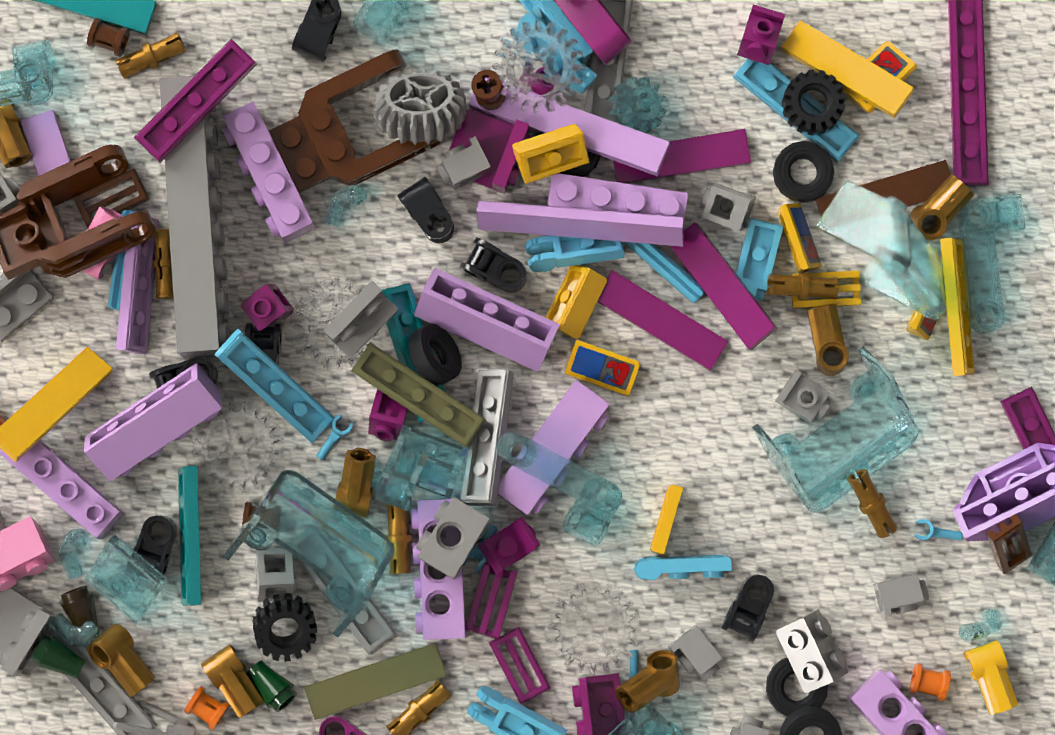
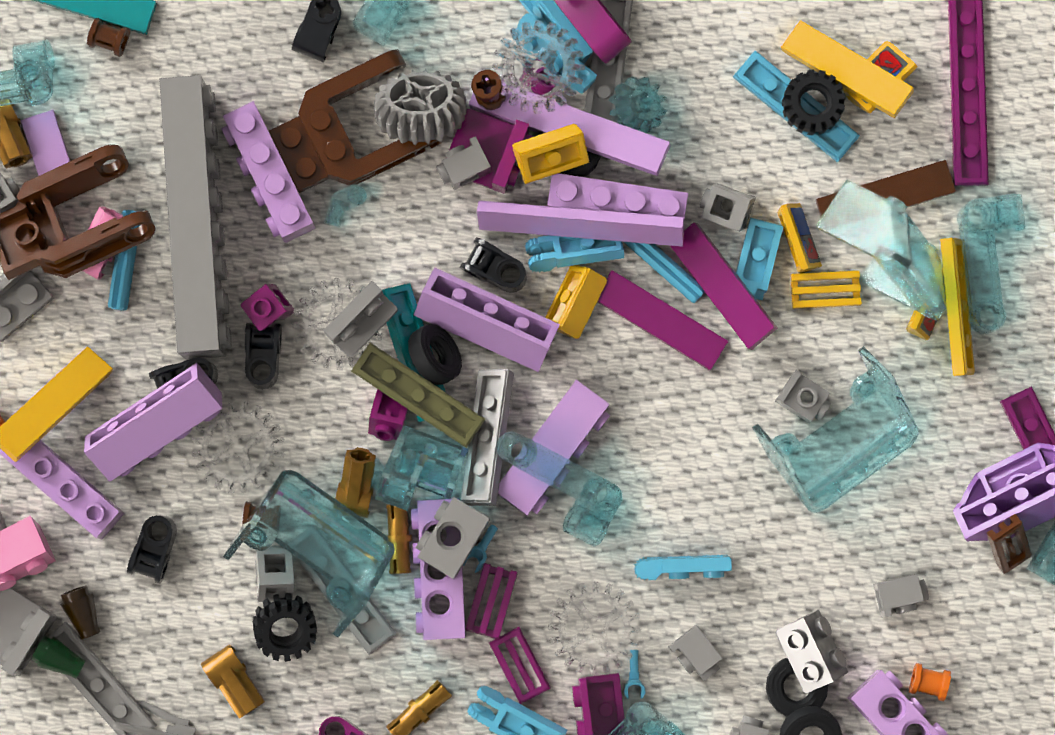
clear light blue arm [49,613,100,646] -> none
clear light blue arm [58,529,89,580] -> none
reddish brown tile [73,168,150,229] -> none
clear light blue plate [85,535,168,624] -> none
pearl gold piece [87,624,155,697] -> none
pearl gold pin [115,32,186,79] -> none
lavender tile [116,217,159,354] -> none
magenta tile [134,39,257,163] -> none
pearl gold pin [152,229,174,299] -> none
teal tile [178,466,201,606] -> none
orange bush [184,686,230,731] -> none
medium azure tile [214,329,335,443] -> none
dark green cone [247,660,297,712] -> none
olive tile [304,643,447,720] -> none
medium azure hand [316,415,353,460] -> none
black piece [397,177,454,243] -> none
magenta bracket [478,517,540,575] -> none
slope [564,340,641,397] -> none
magenta tile [612,129,751,184] -> none
pearl gold piece [615,650,680,714] -> none
yellow tile [650,484,683,555] -> none
black piece [721,574,774,643] -> none
magenta brick [737,4,785,65] -> none
pearl gold pin [767,273,839,300] -> none
black tyre [773,141,834,203] -> none
pearl gold piece [807,305,849,376] -> none
pearl gold pin [847,469,898,538] -> none
pearl gold piece [909,174,975,240] -> none
medium azure hand [914,519,963,541] -> none
clear light blue arm [959,609,1003,641] -> none
yellow piece [964,640,1019,715] -> none

